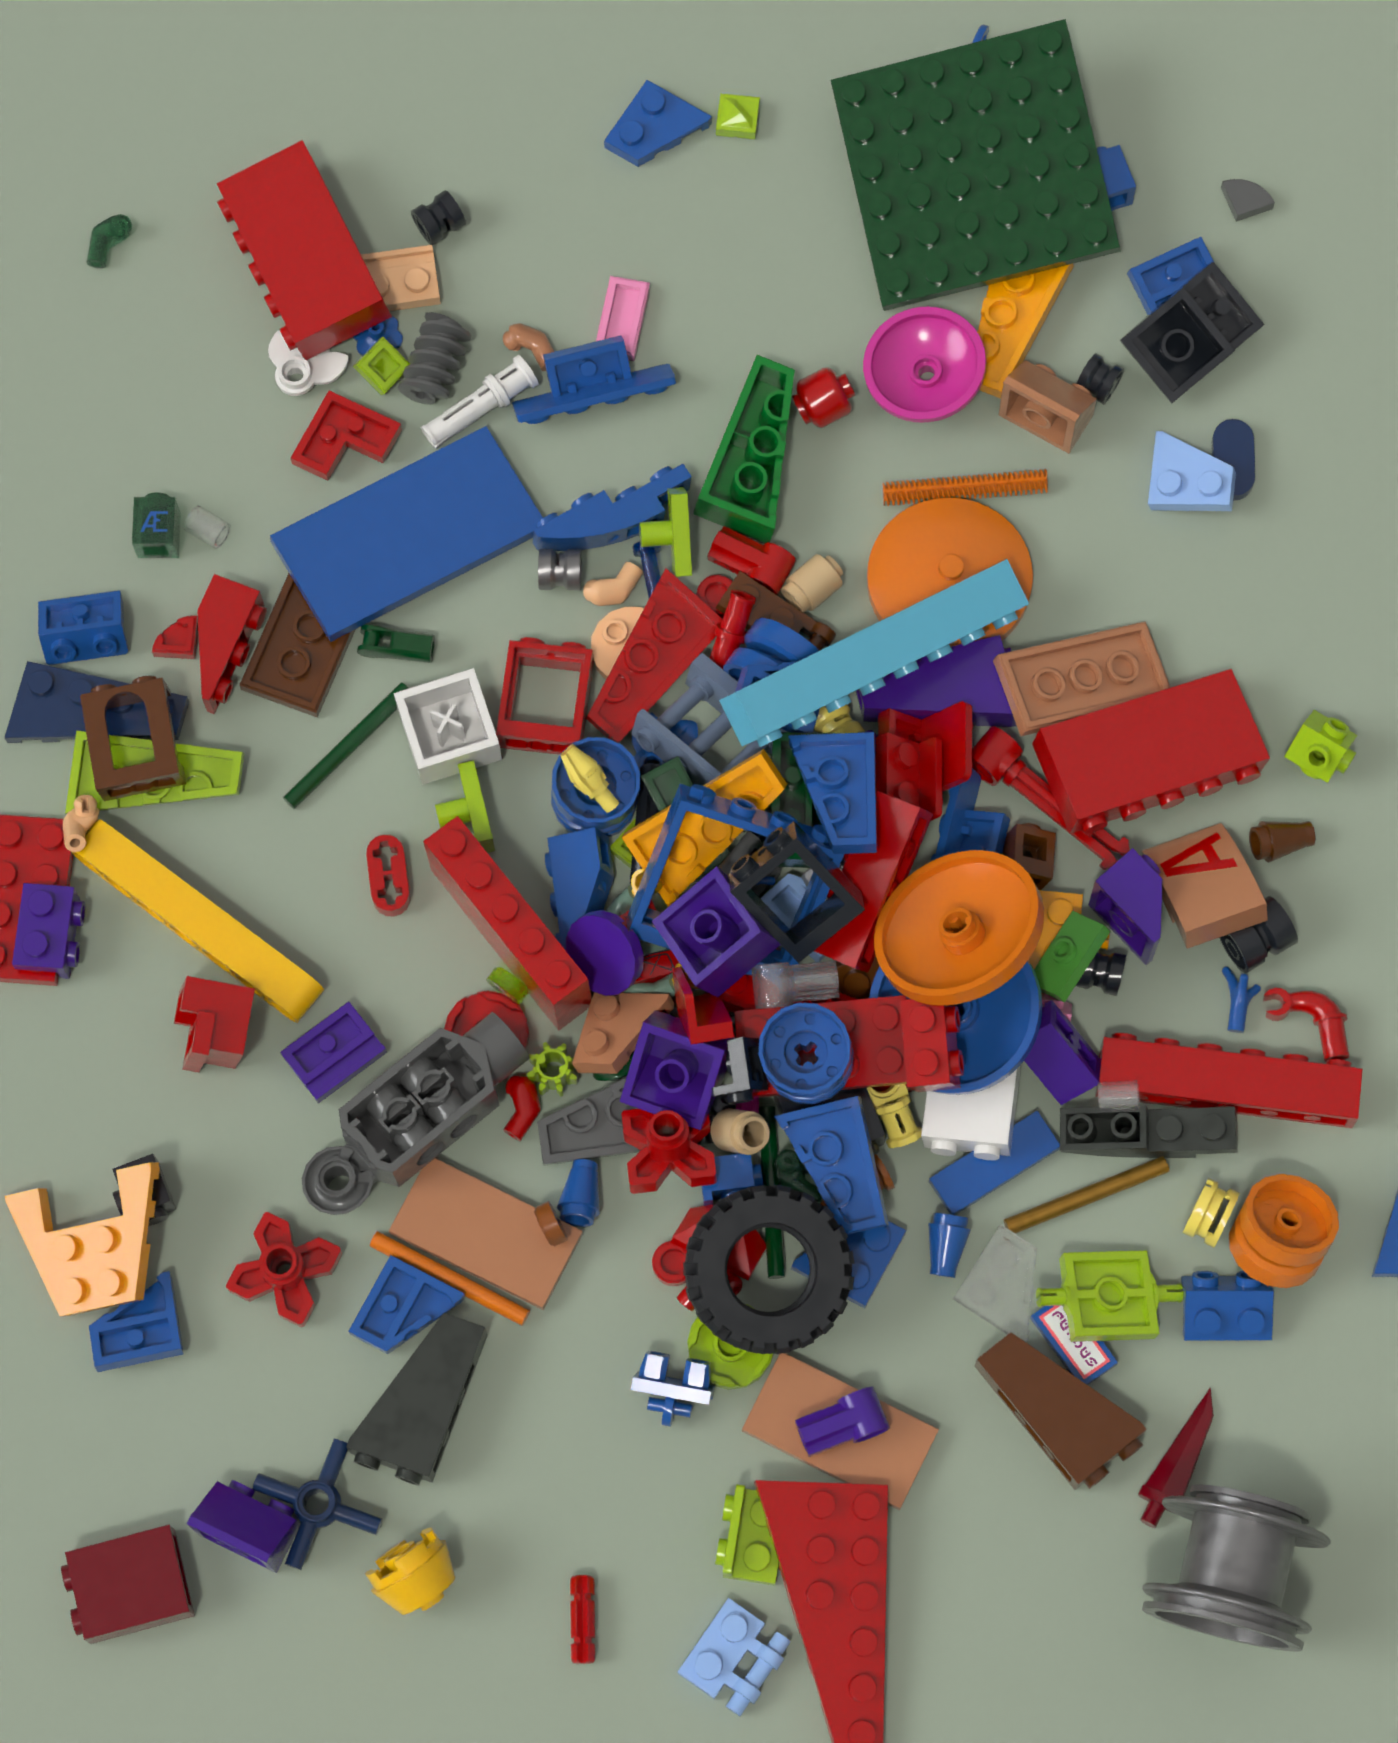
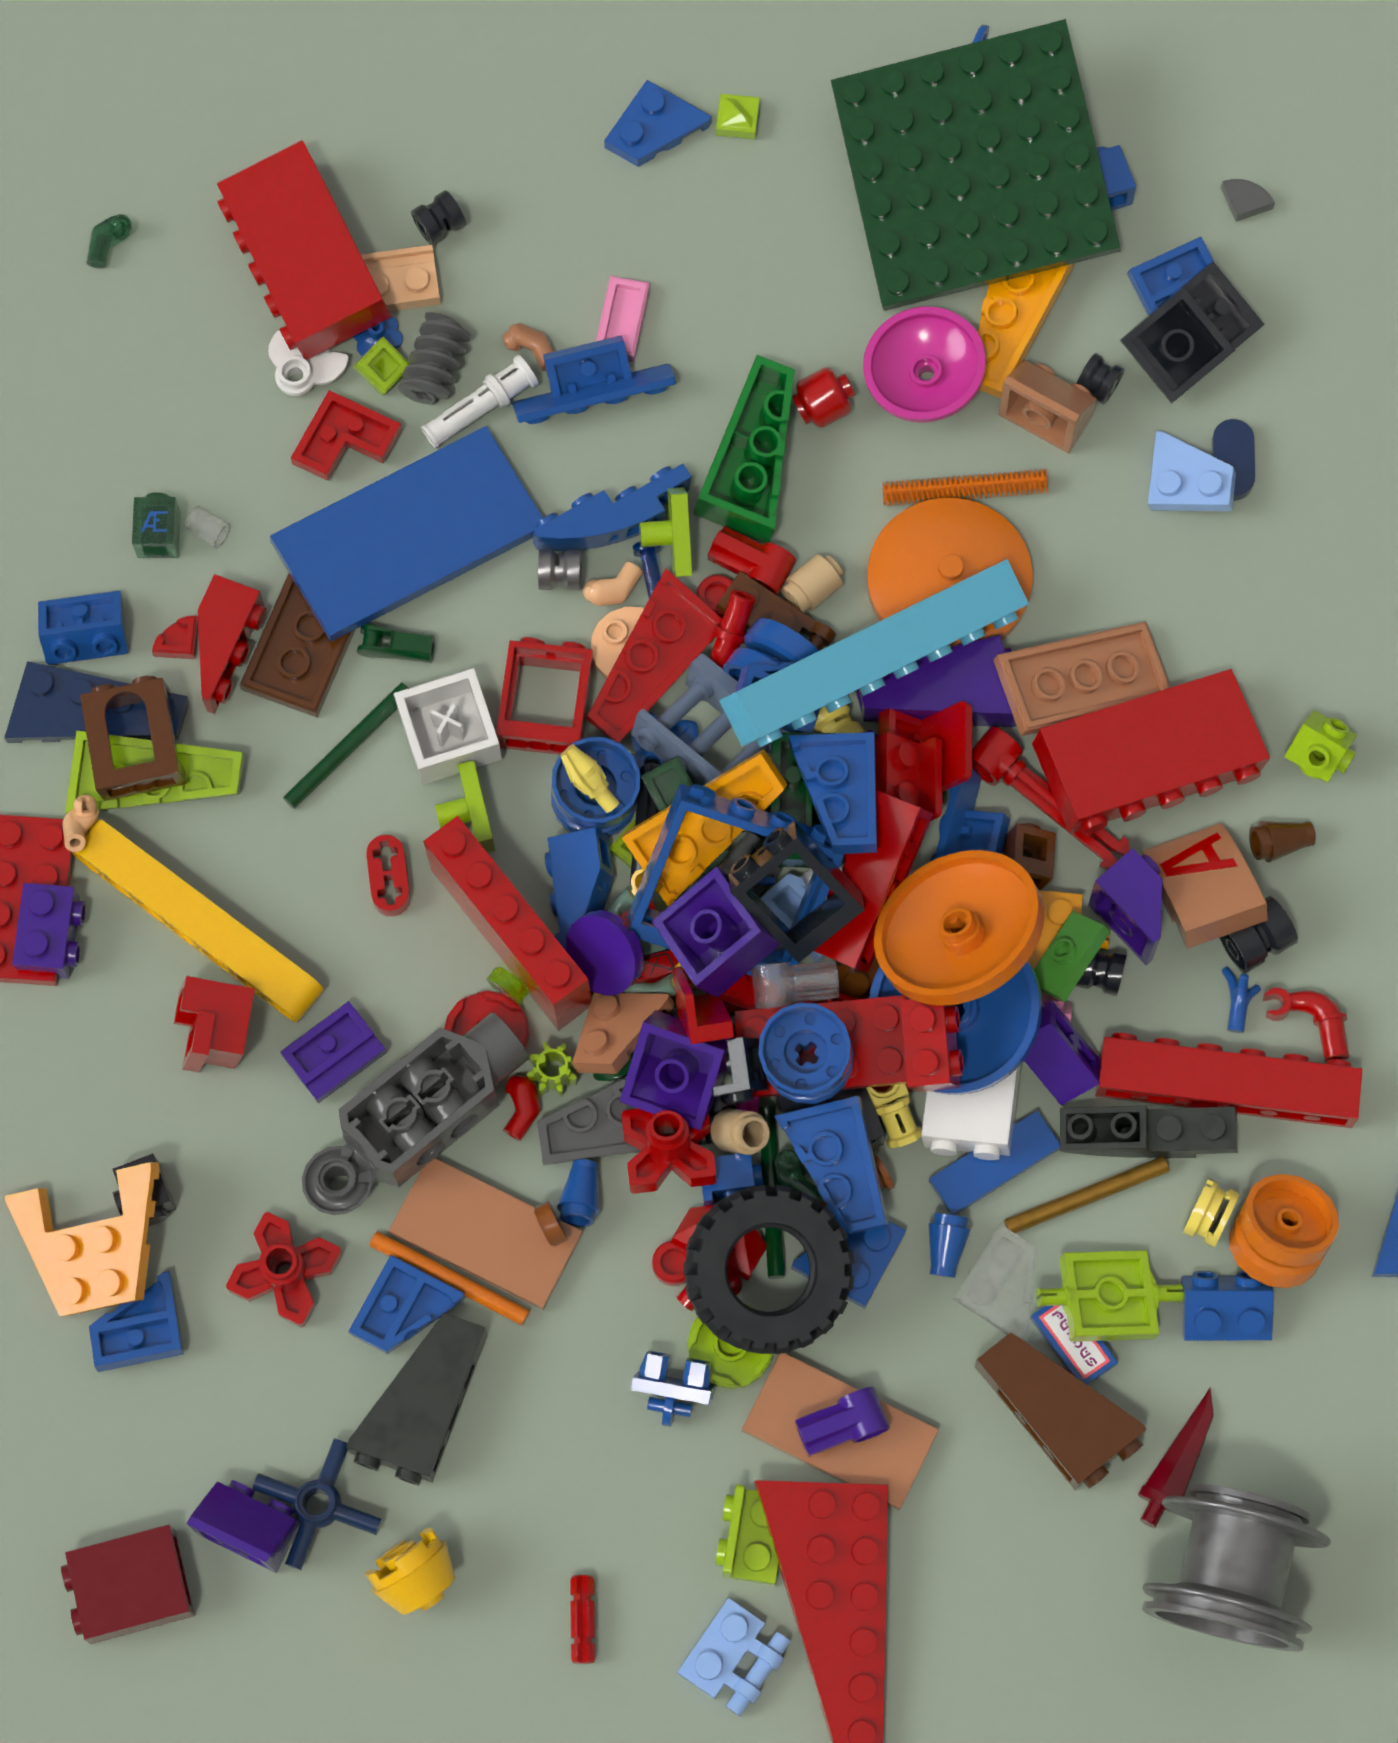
clear hinge [1098,1080,1140,1113] -> none

